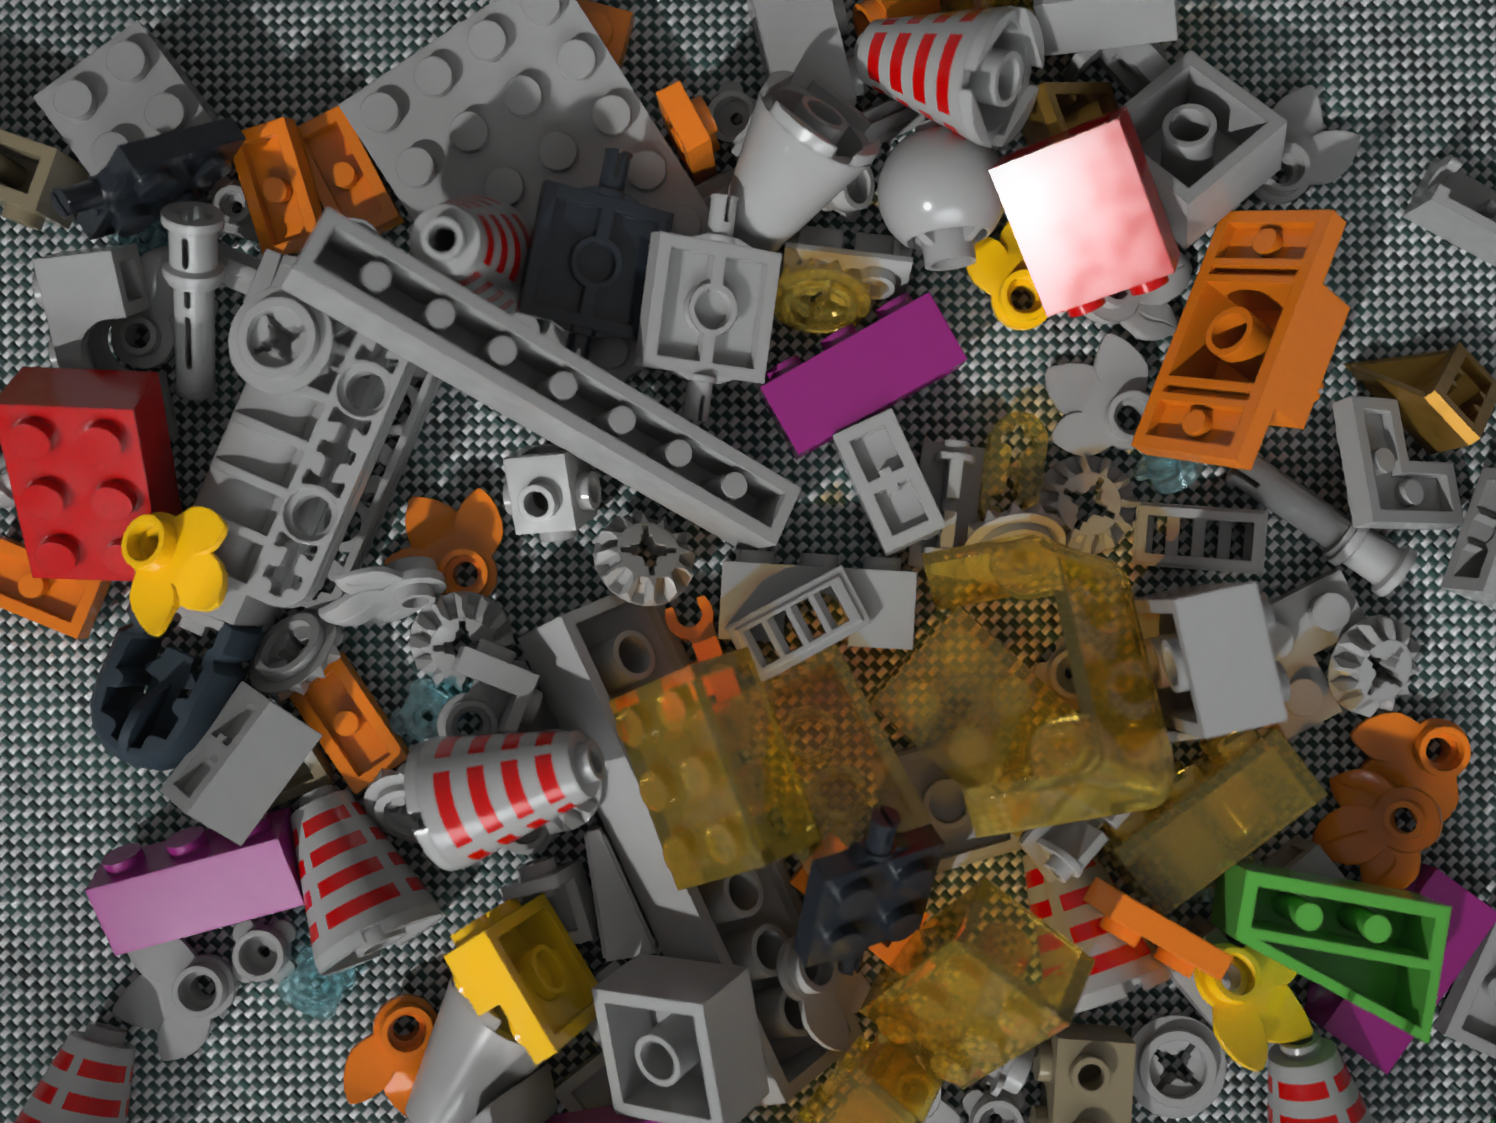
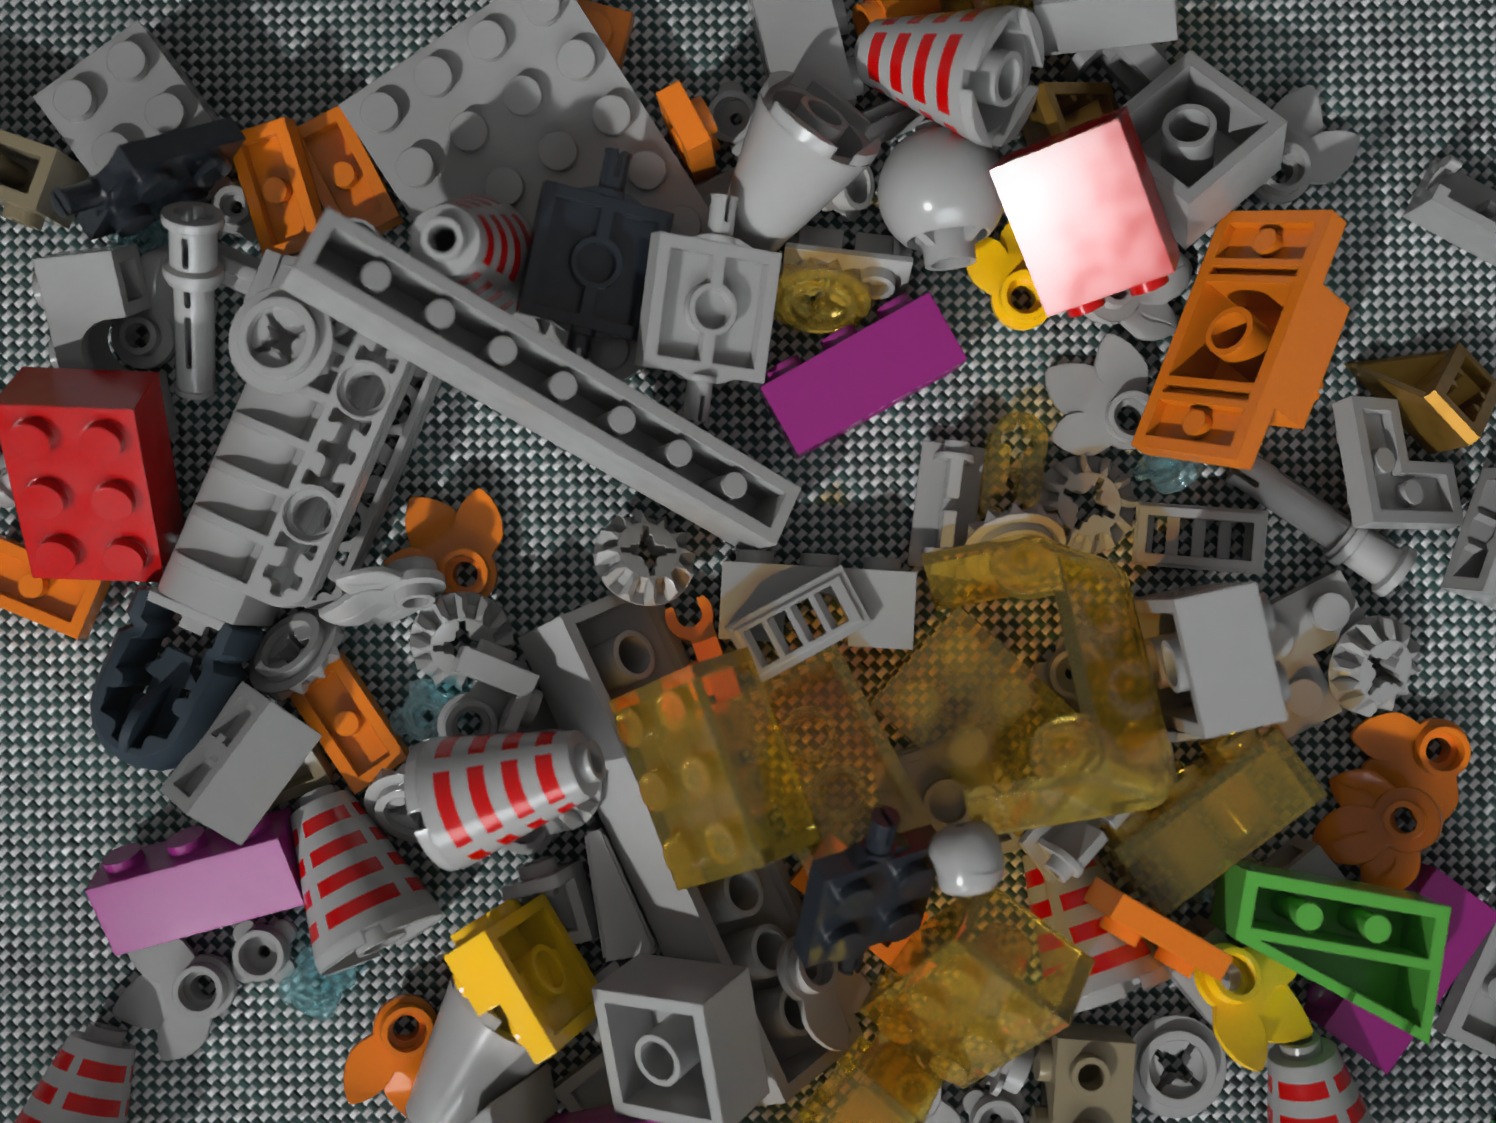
yellow plate [121,506,229,637] -> none
light grey brick [503,443,601,542] -> none
light grey hinge [832,408,946,558] -> none
none -> light grey piece [928,821,1005,897]

